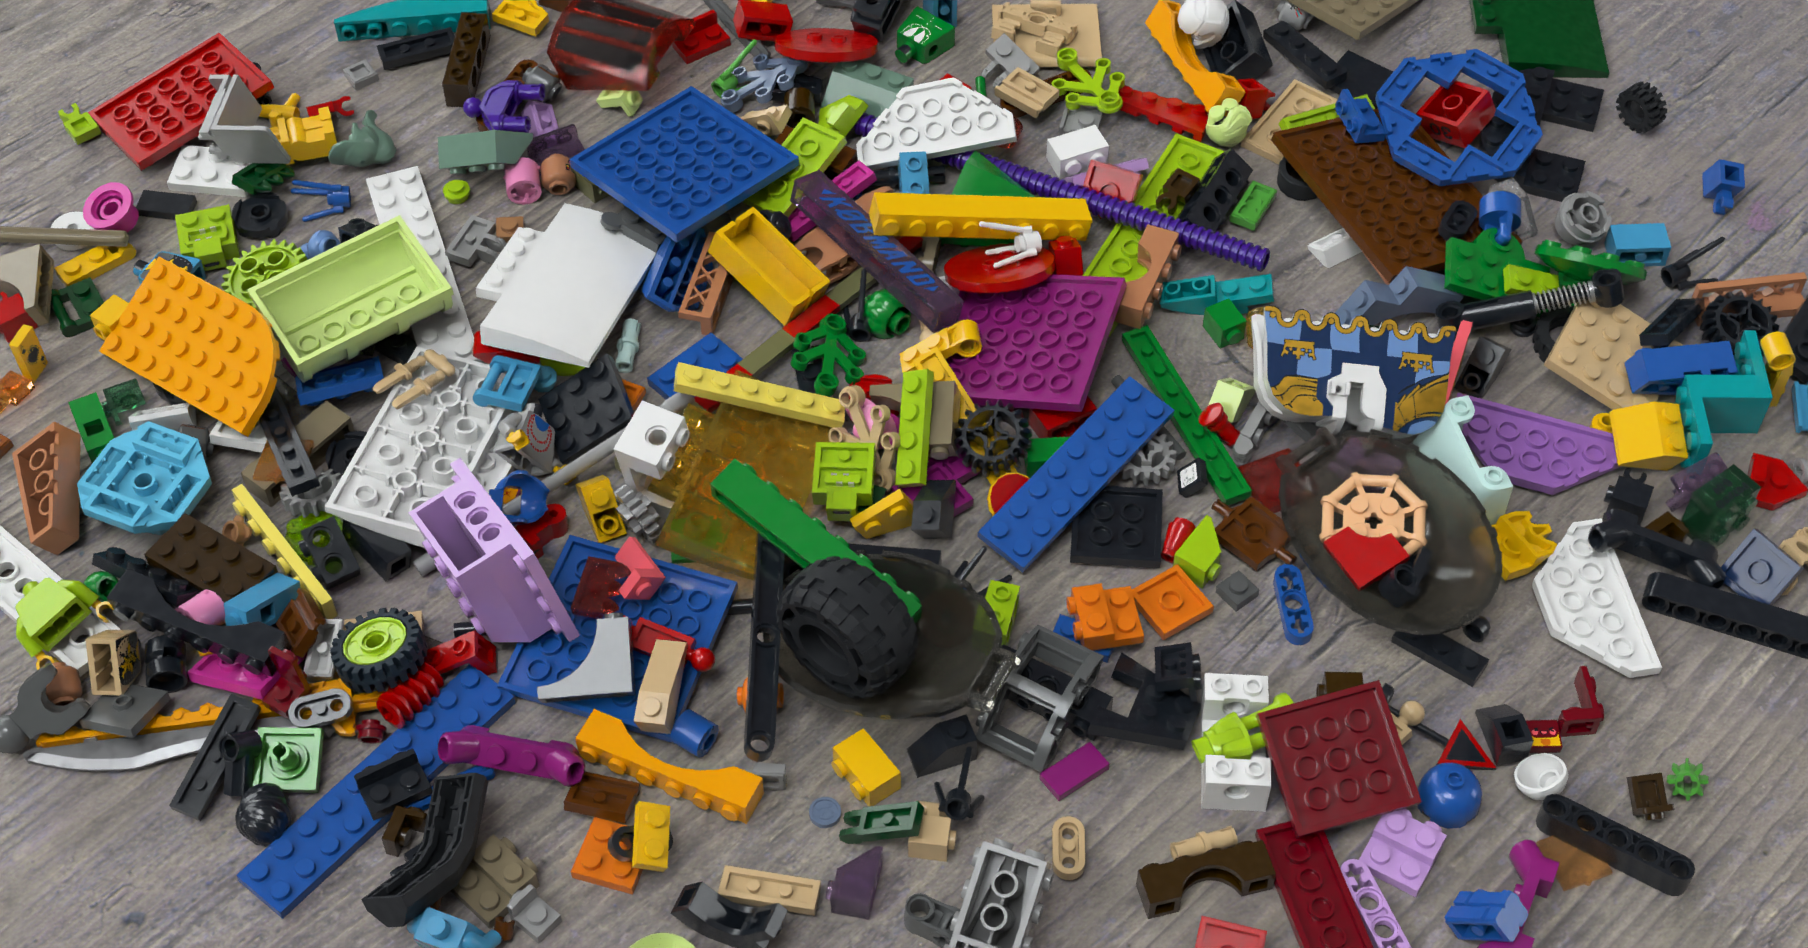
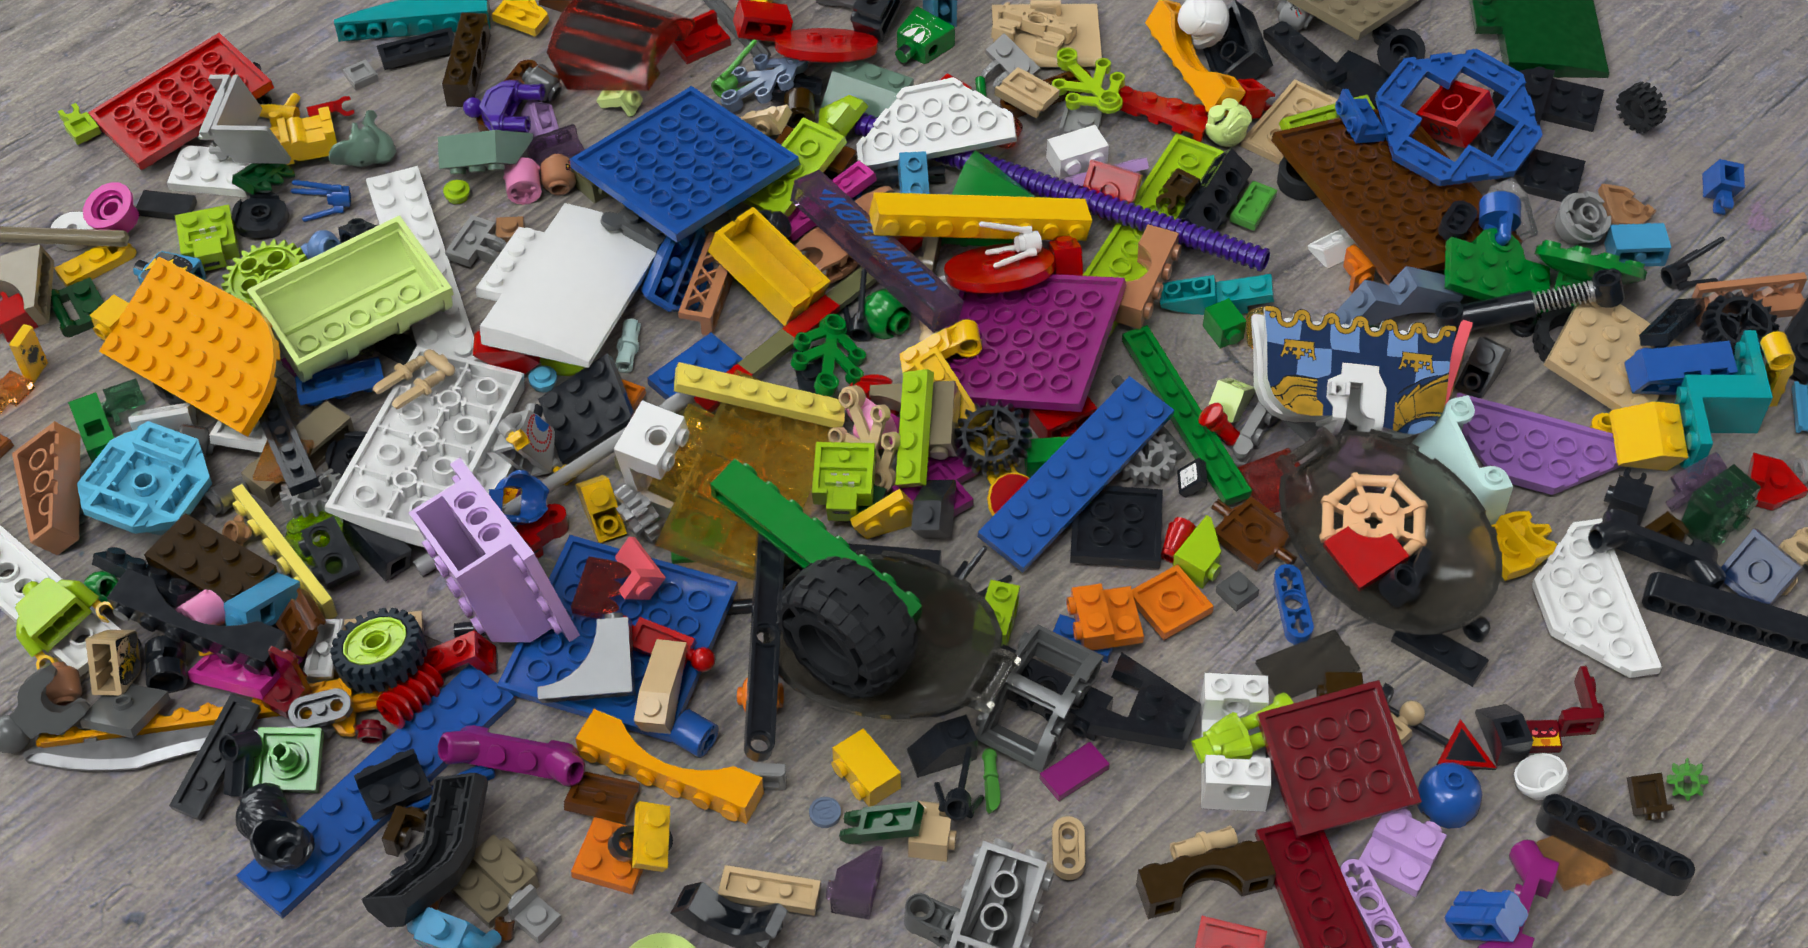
dark azure plate [472,355,541,412] -> none
black bracket [1154,642,1202,702] -> none
lime plate [1503,264,1559,295] -> none
none -> flat silver cone [202,478,249,515]
none -> black hair [250,816,315,872]
none -> bright green piece [982,748,1000,814]
none -> clear smoke piece [1255,629,1360,698]
none -> orange bracket [1343,244,1376,293]
none -> black plate [1372,23,1397,45]
none -> black piece [1377,28,1426,75]
none -> medium nougat plate [1598,184,1656,225]

